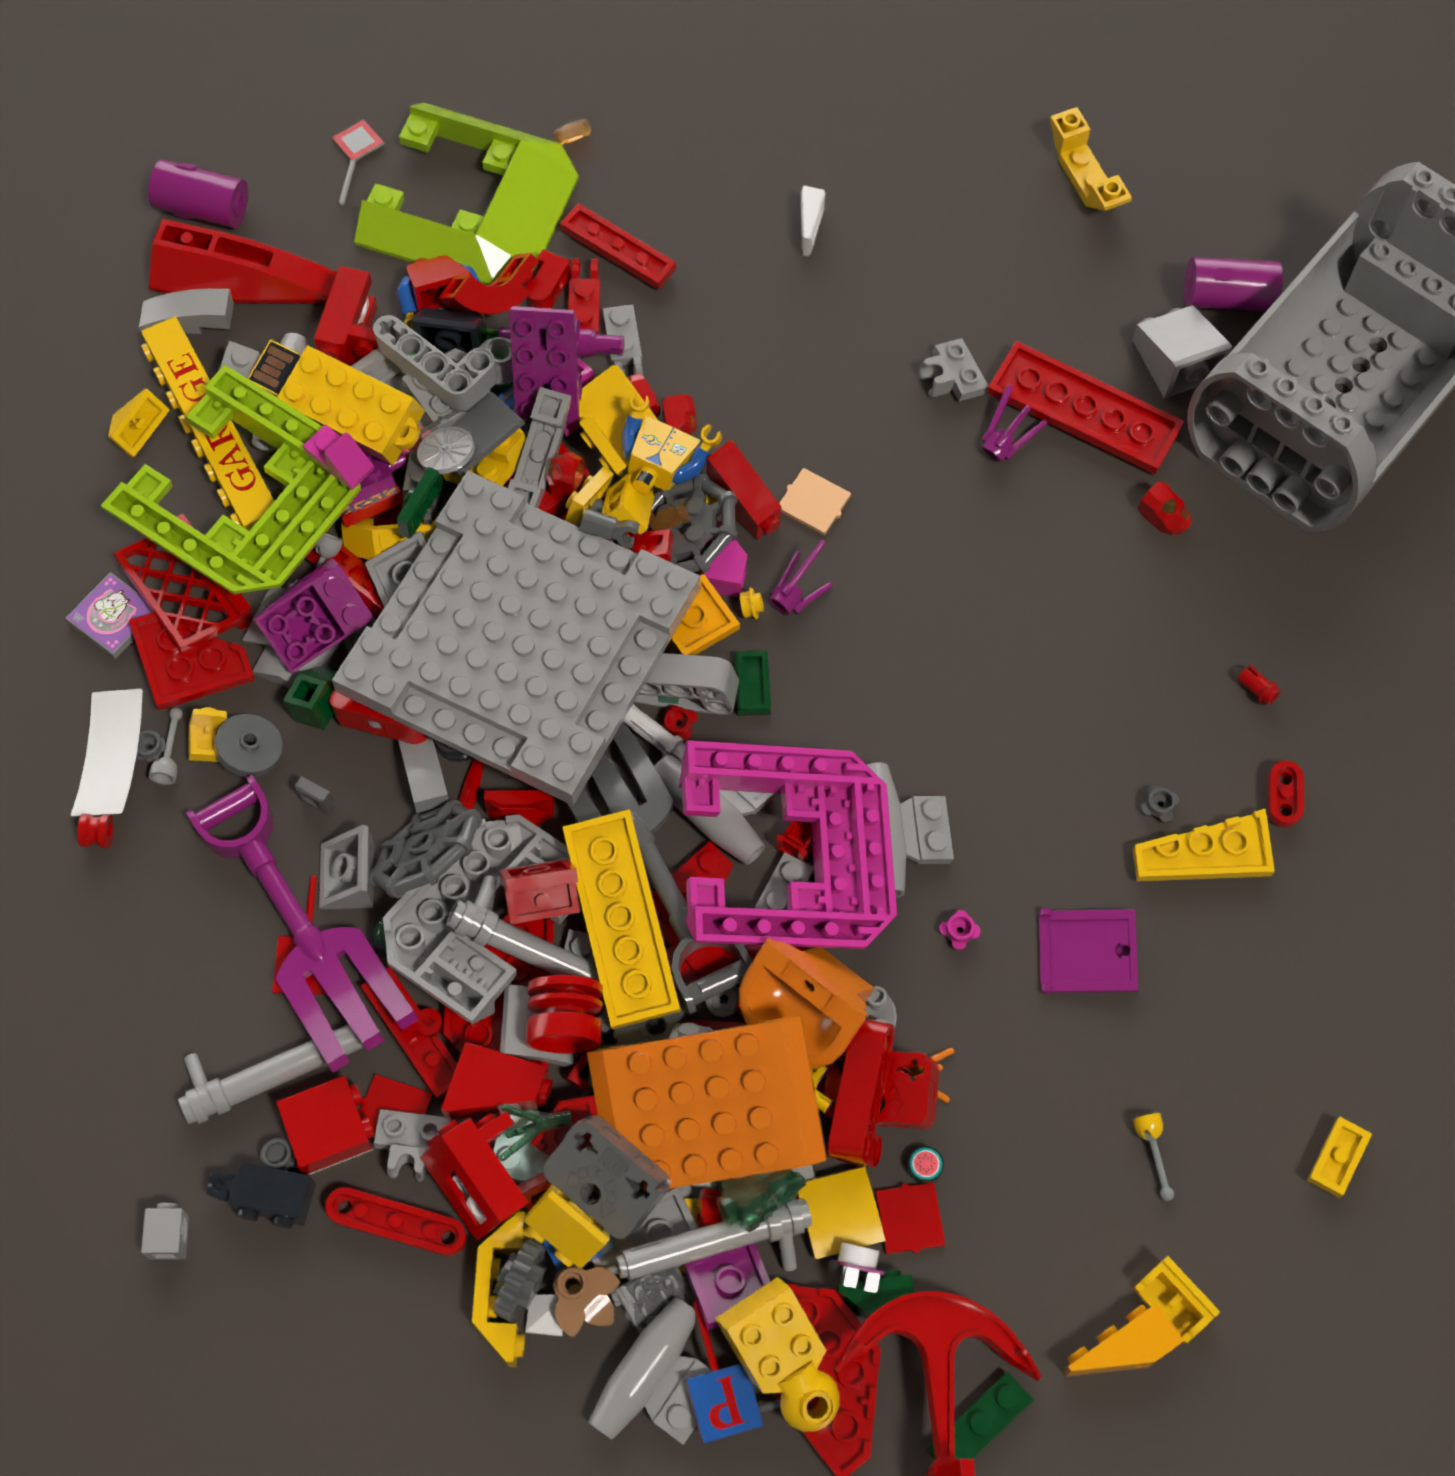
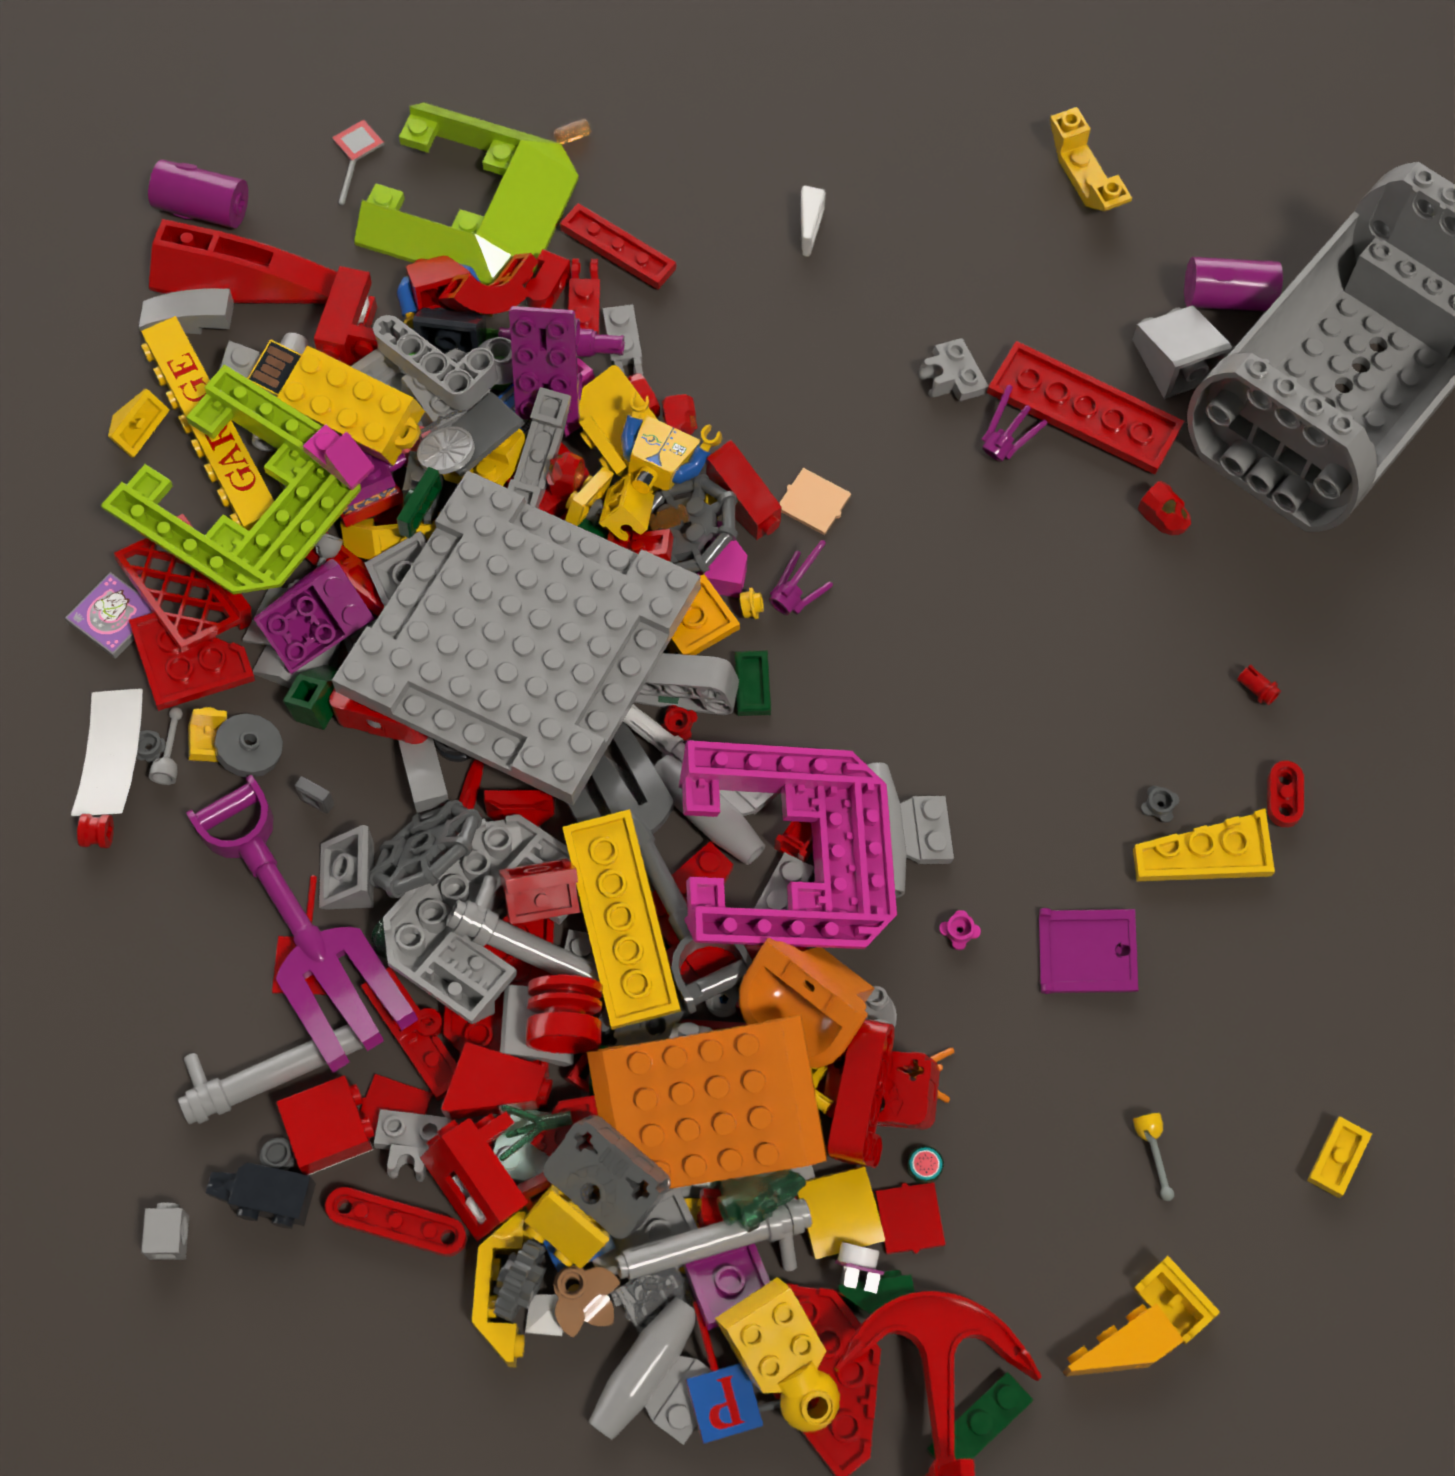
dark grey bar [579,508,640,548] -> none

